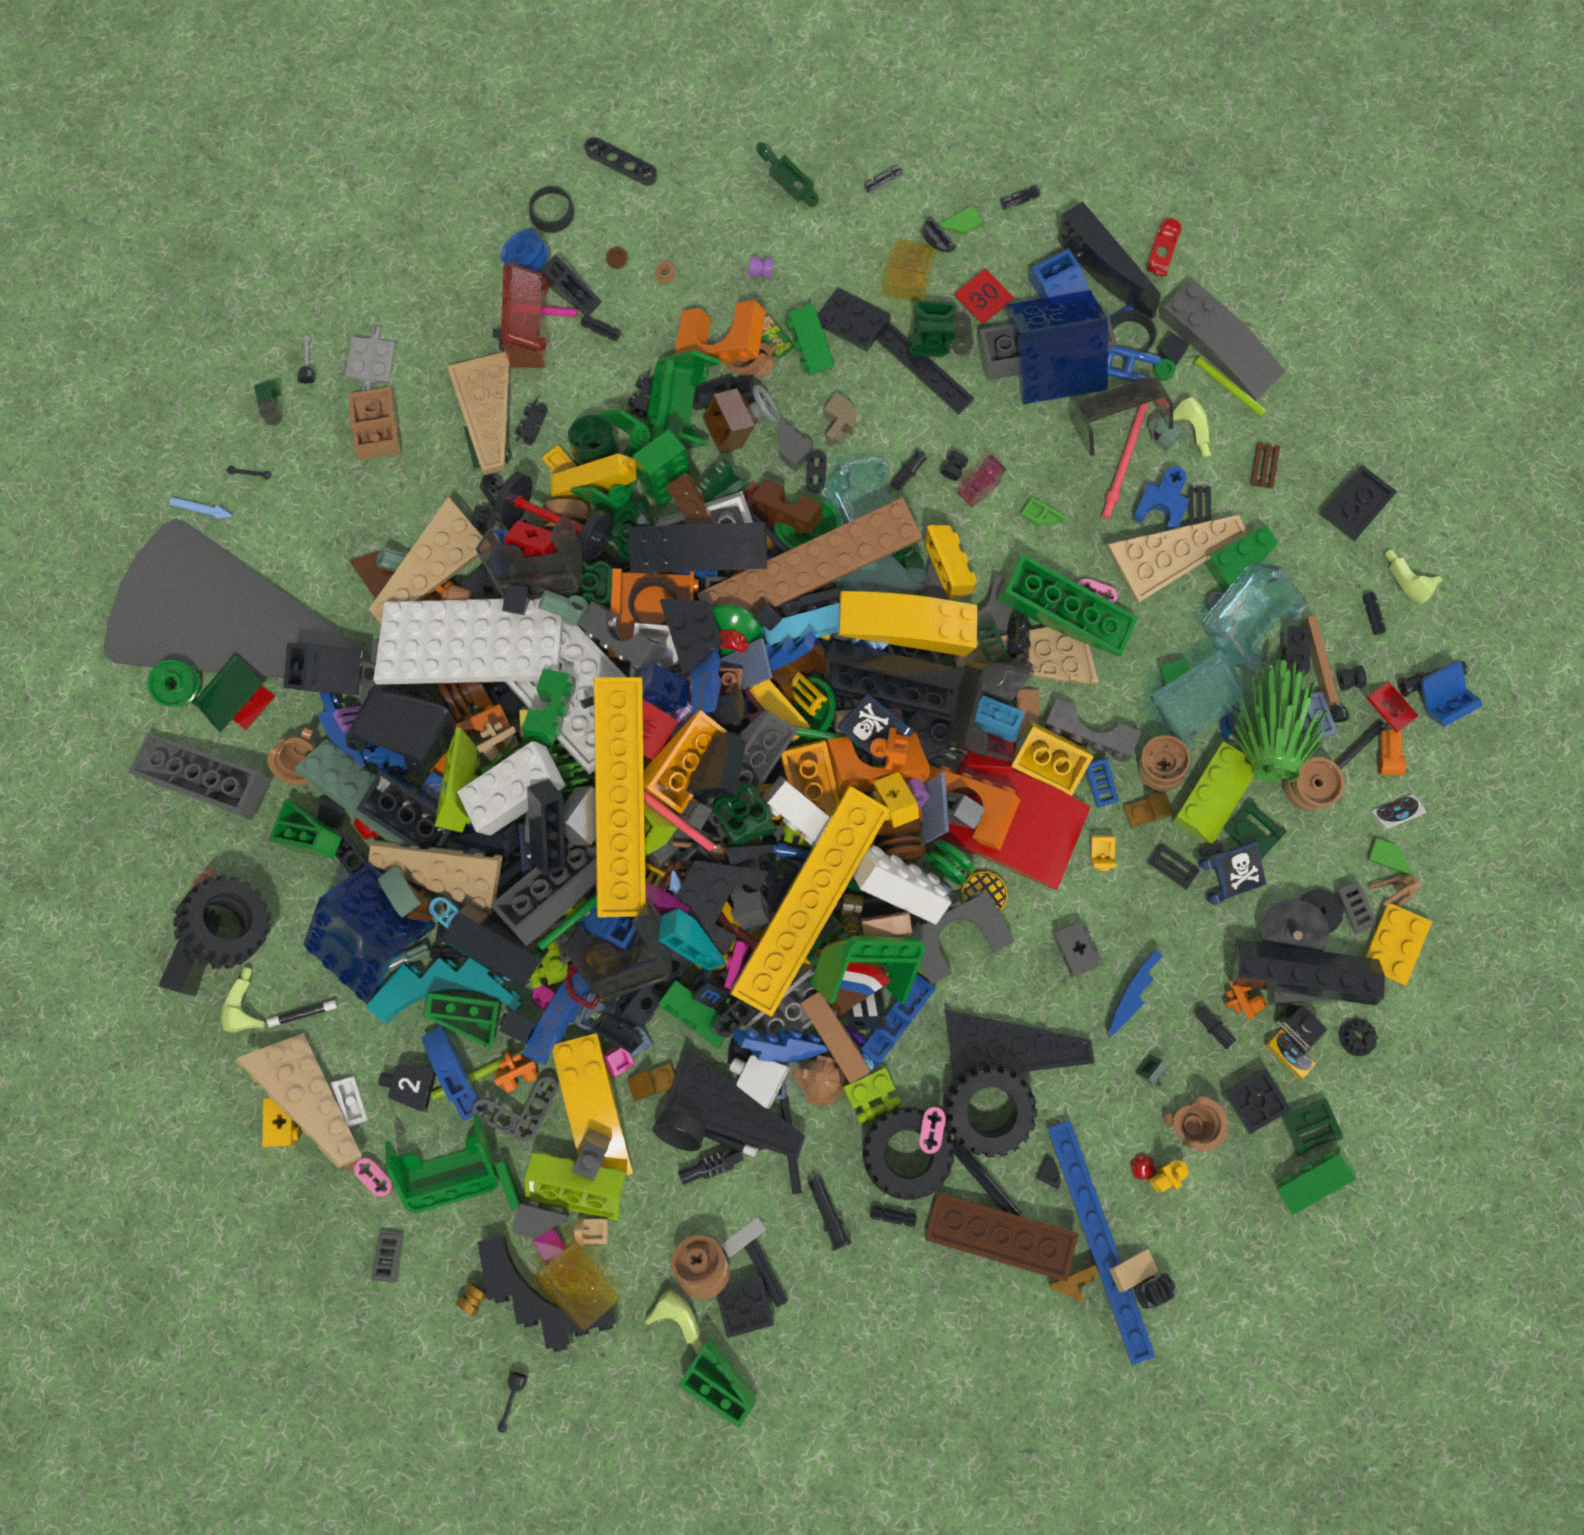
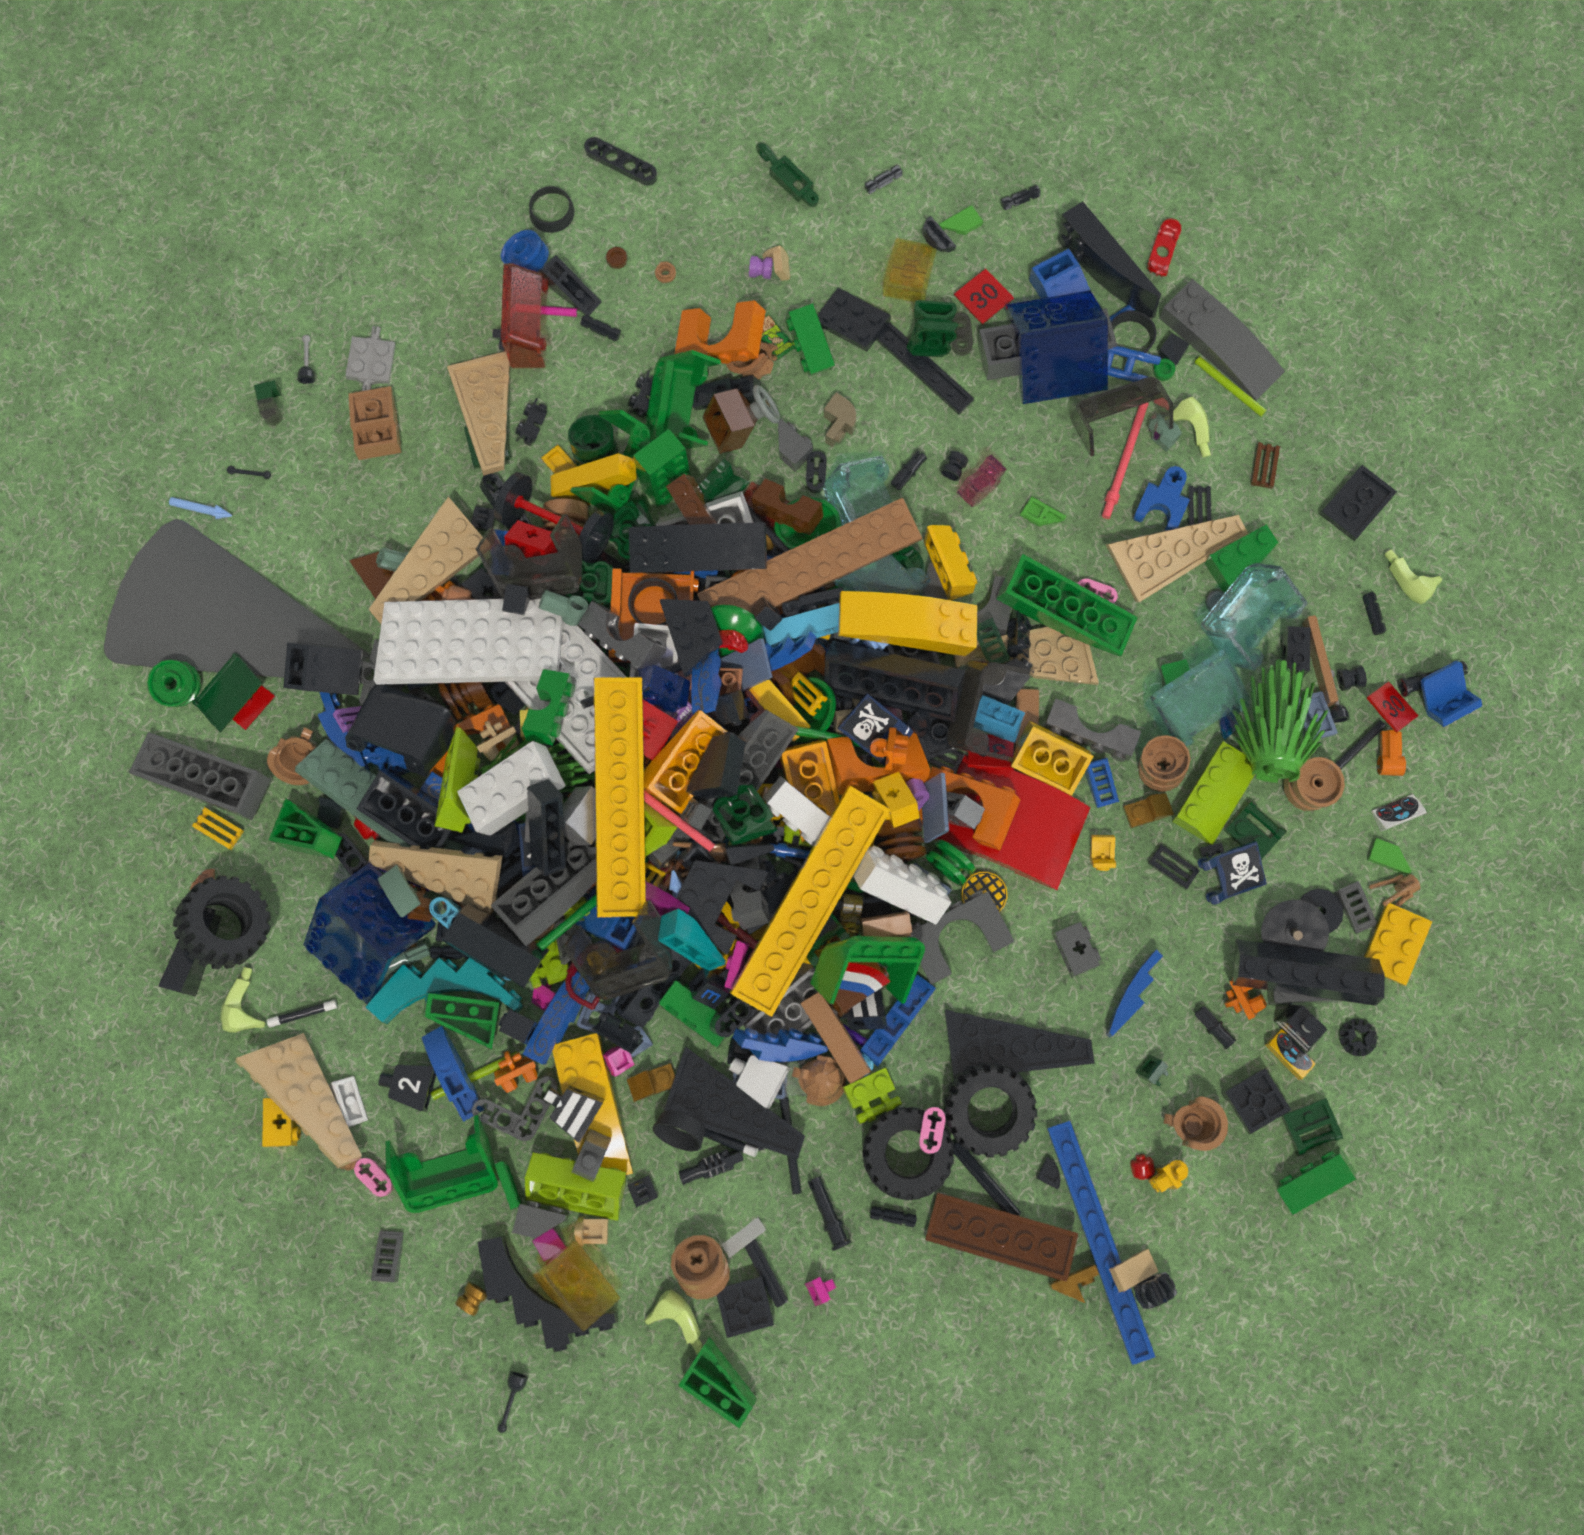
none -> yellow tile [192,807,244,850]
none -> torso [544,1086,605,1143]
none -> black tile [627,1175,659,1208]
none -> tan tile [762,246,790,281]
none -> dark pink tile [805,1277,836,1306]

